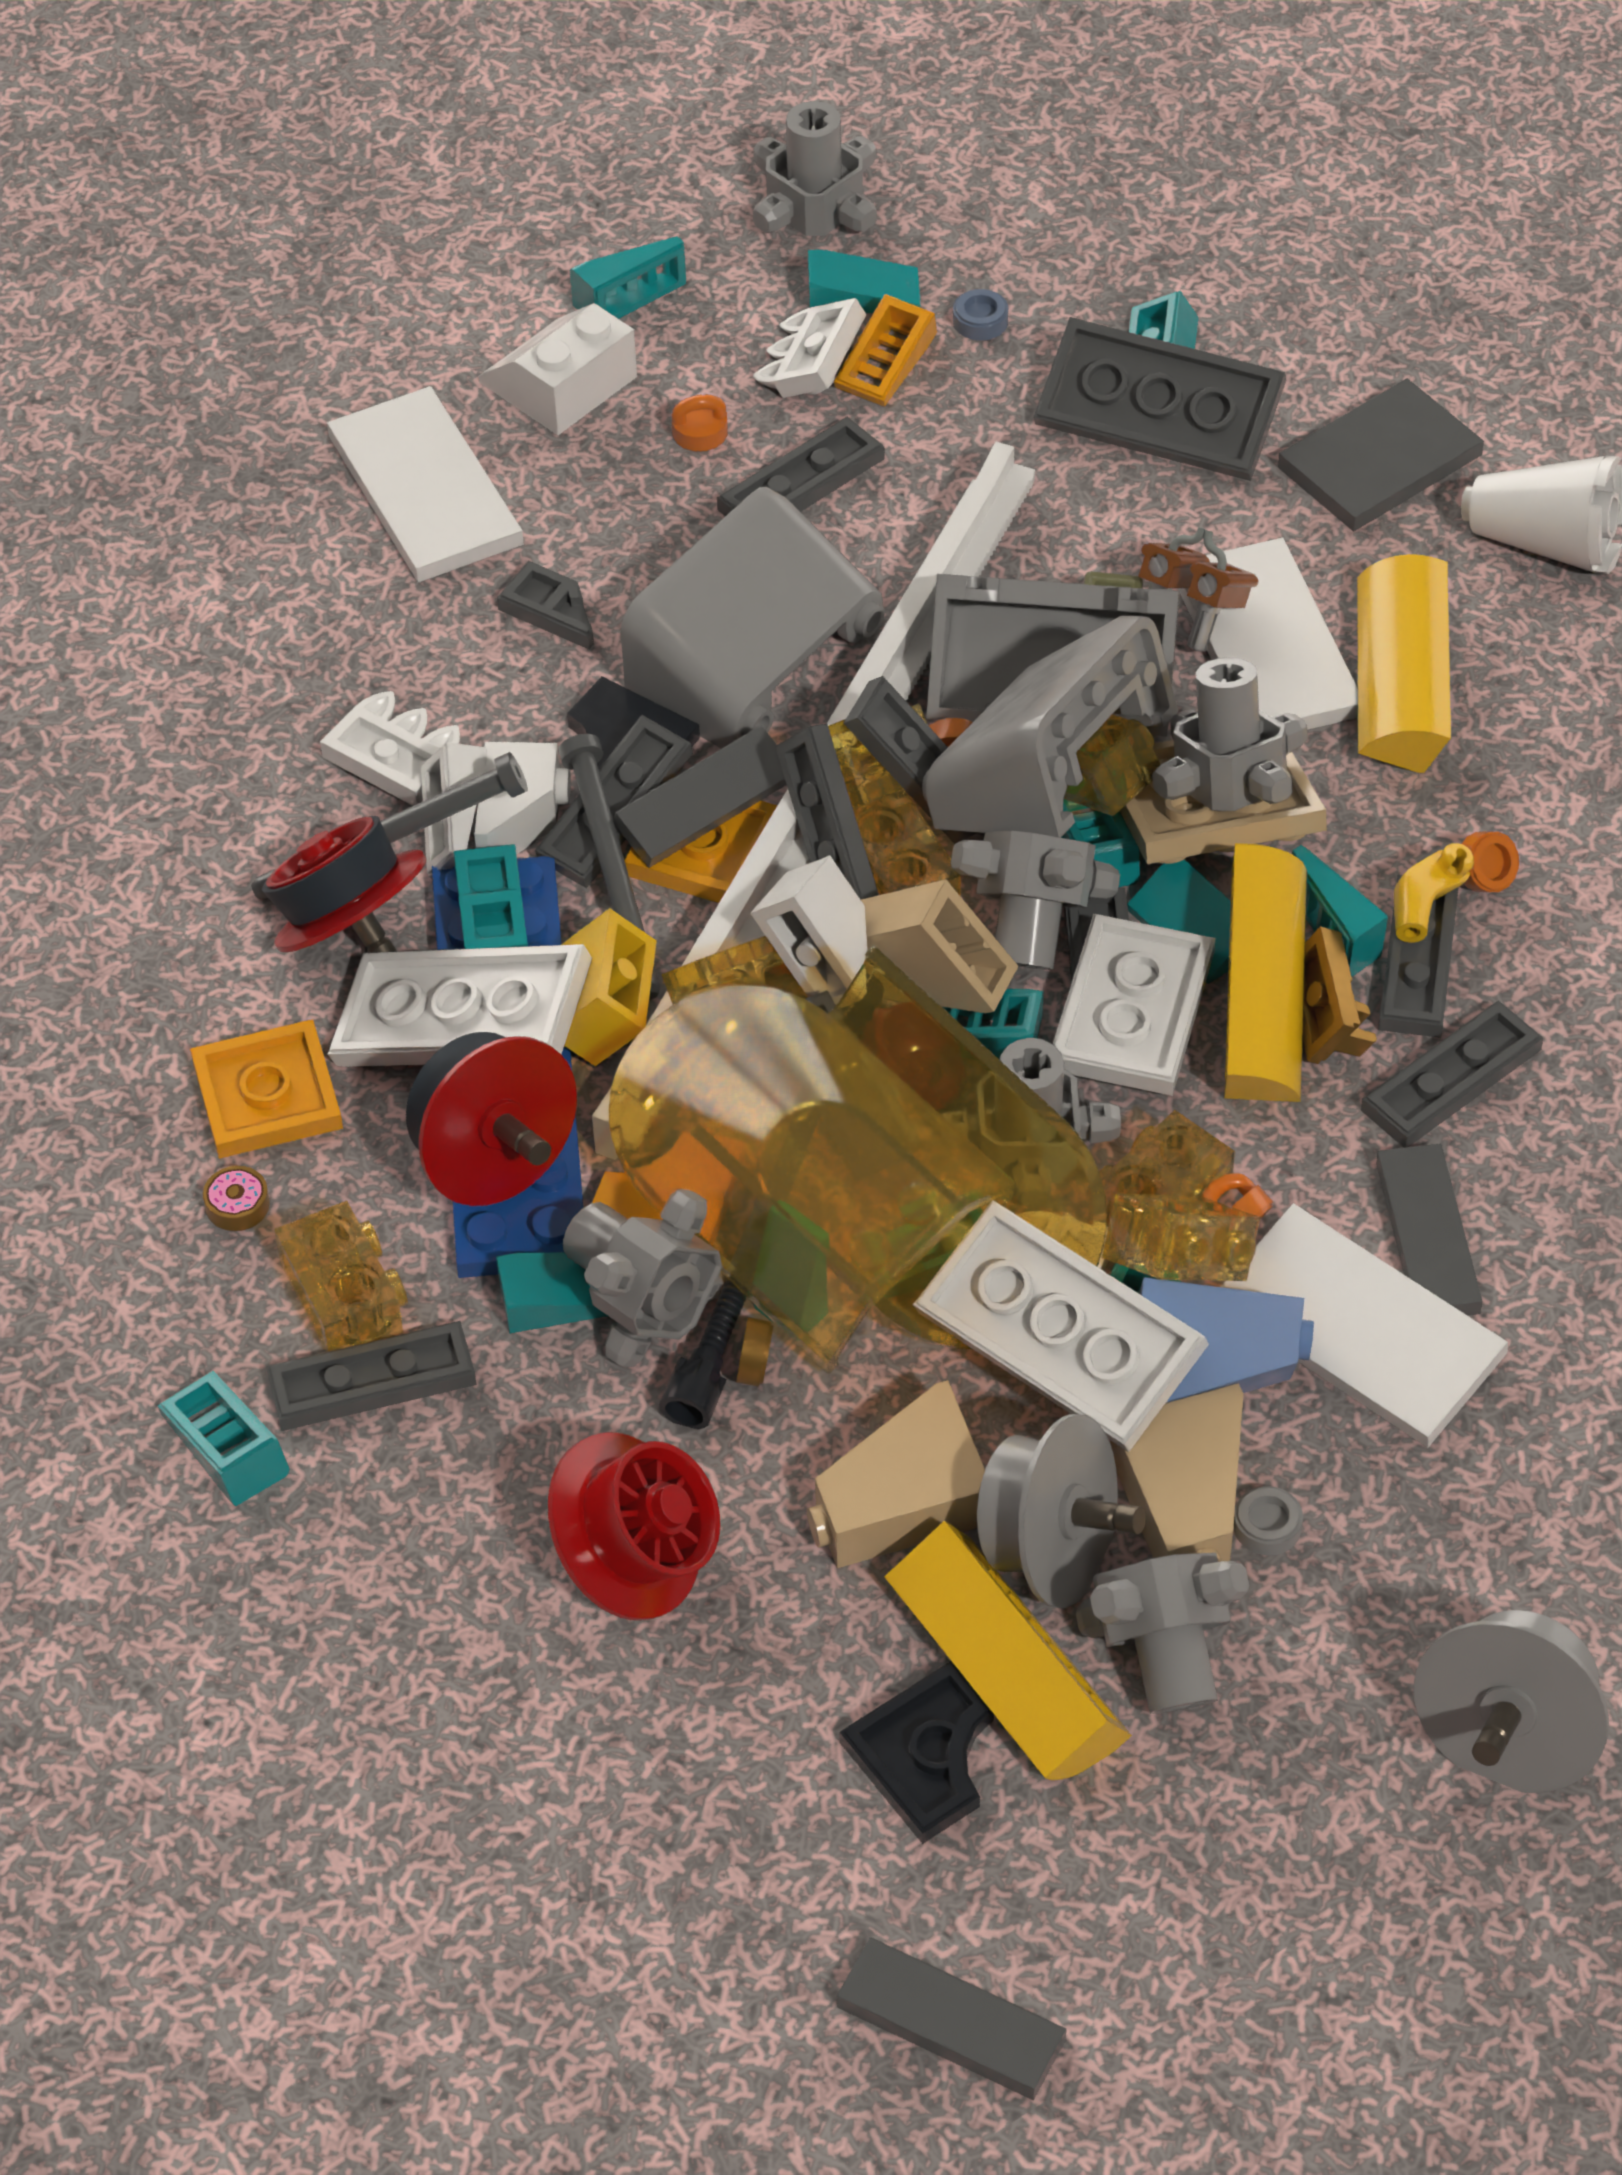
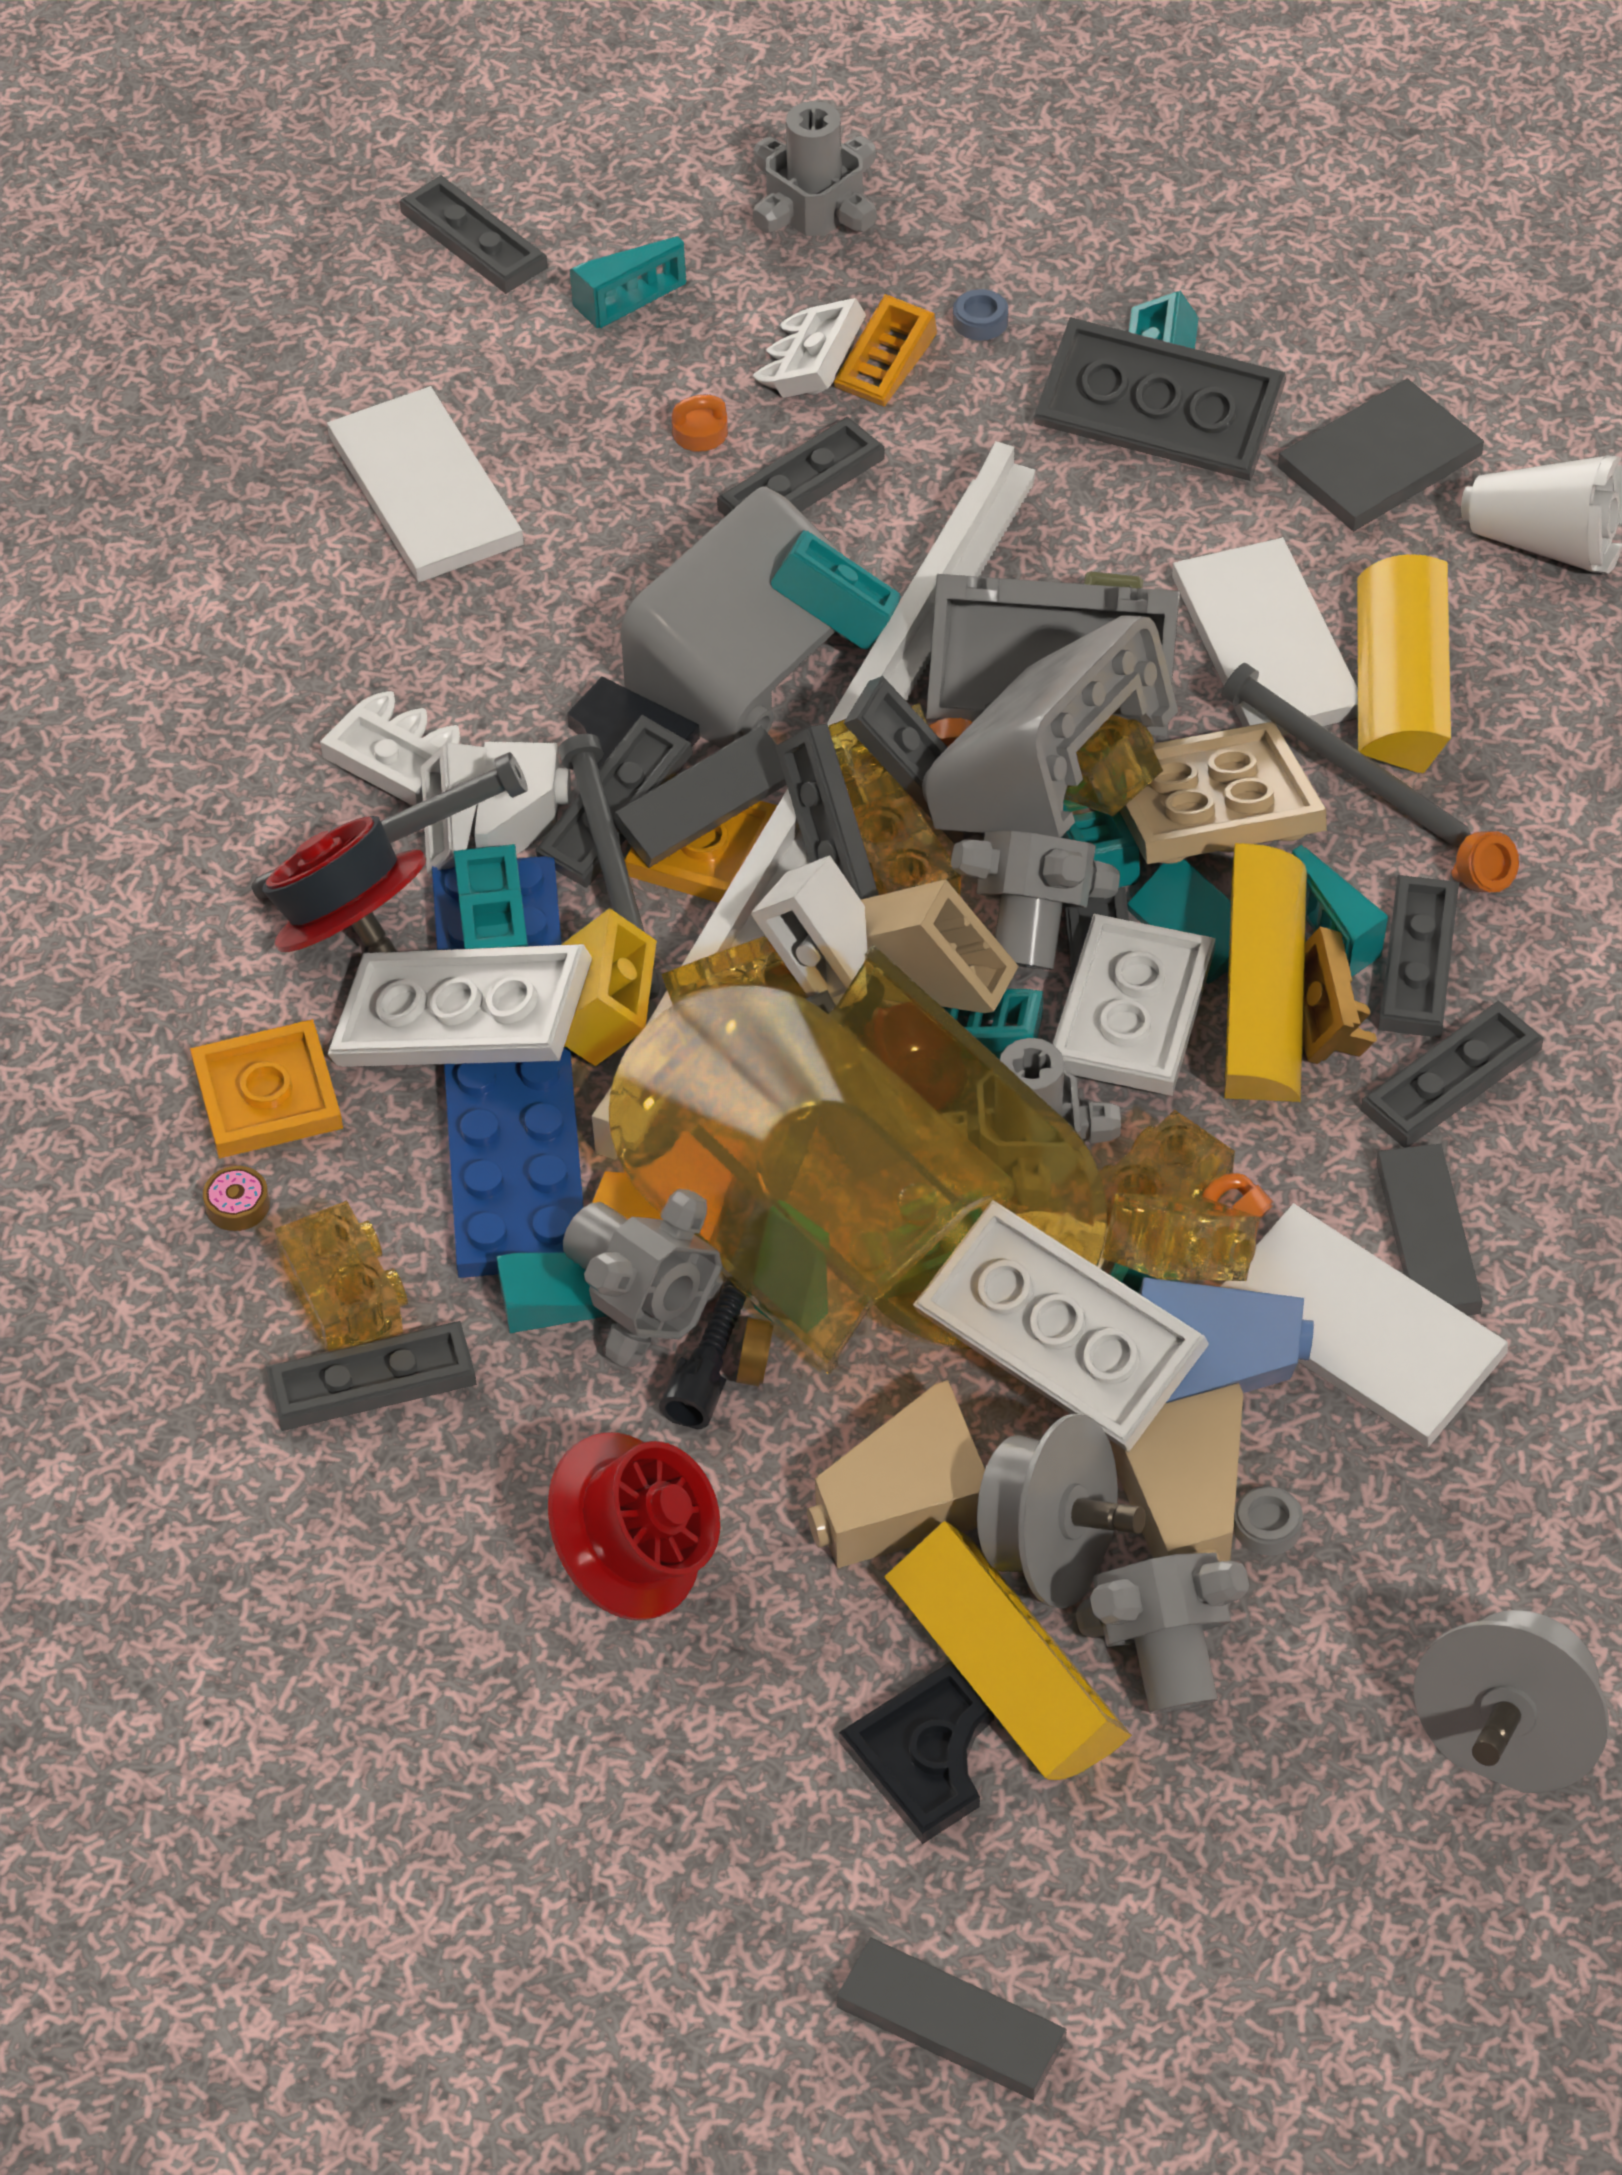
teal slope [157,1370,290,1506] -> none
red piece [406,1032,577,1206] -> none
white slope [479,303,637,435] -> none
dark grey tile [497,561,594,649] -> none
teal slope [808,250,921,313] -> none
dark orange piece [1138,527,1259,651] -> none
light grey piece [1152,658,1308,811] -> none
yellow arm [1394,843,1474,943] -> none
none -> dark grey tile [400,175,548,294]
none -> teal slope [771,530,902,650]
none -> dark grey bar [1221,663,1471,847]

